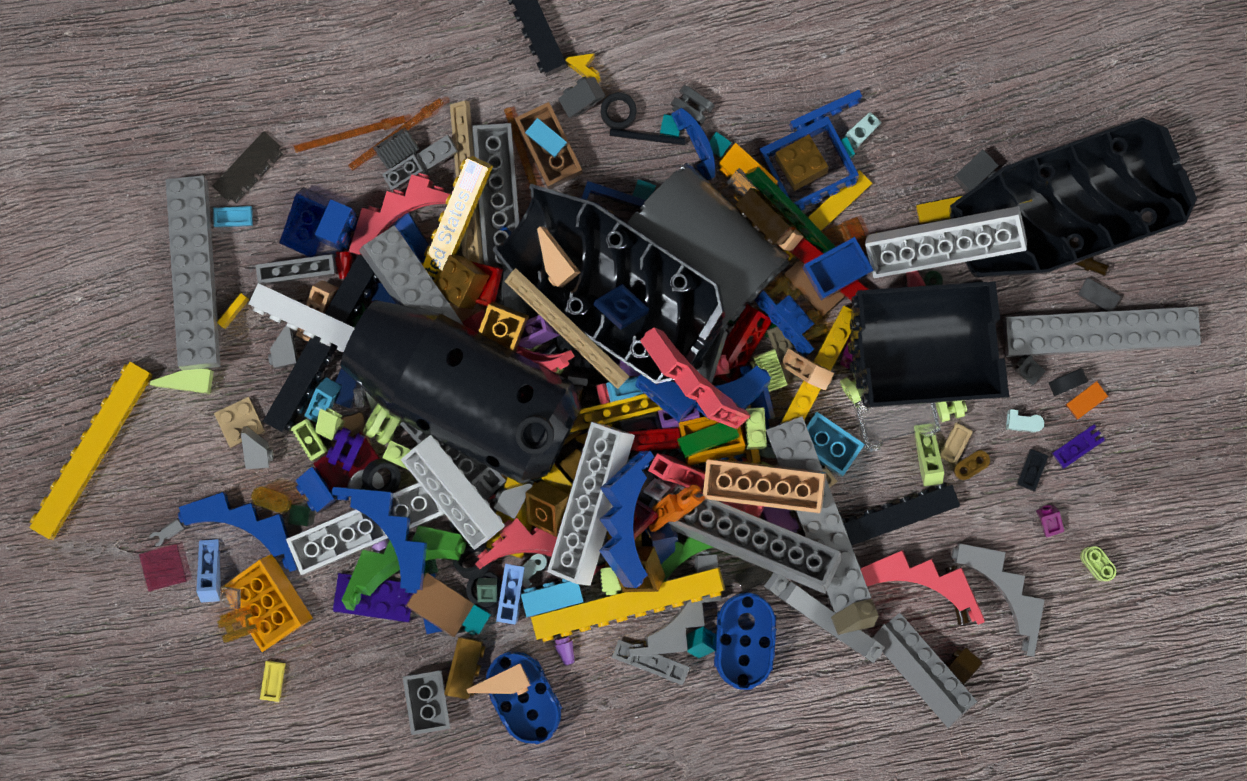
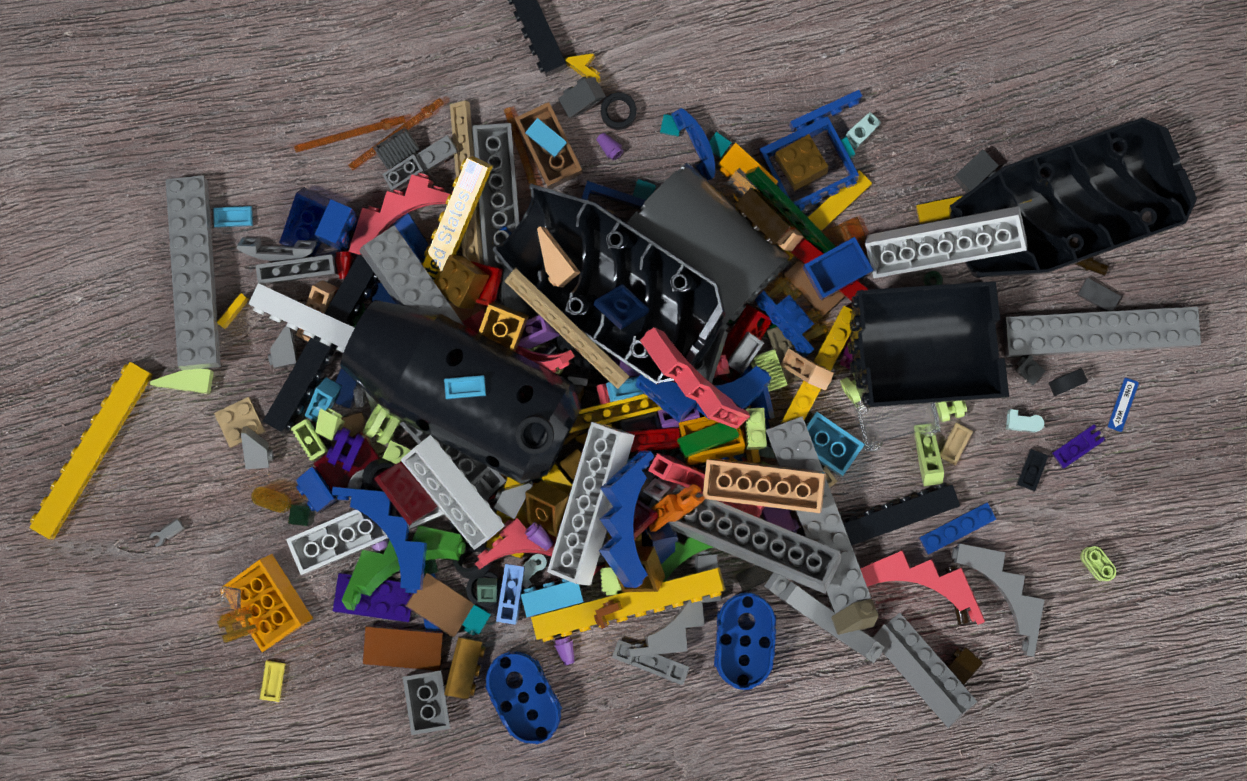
clear pink tile [139,544,187,592] -> none
blue arch [178,492,298,572] -> none
light blue slope [196,539,221,602] -> none
clear smoke windscreen [212,131,283,204] -> none
light nougat slope [466,664,531,696] -> none
black bar [609,129,686,146] -> none
dark grey brick [671,85,715,125] -> none
teal panel [686,627,716,658] -> none
coral cone [906,270,926,287] -> none
pearl gold plate [954,450,990,480] -> none
magenta bracket [1036,505,1065,538] -> none
orange tile [1065,381,1108,420] -> none
none -> light grey slope [237,237,317,261]
none -> dark orange tile [363,625,443,671]
none -> dark red tile [374,461,438,526]
none -> medium azure tile [444,375,486,399]
none -> medium lavender cone [525,522,554,551]
none -> dark orange bracket [594,600,622,629]
none -> medium lavender cone [596,132,624,161]
none -> flat silver tile [727,331,764,374]
none -> blue plate [919,502,996,555]
none -> sticker [1108,378,1139,432]

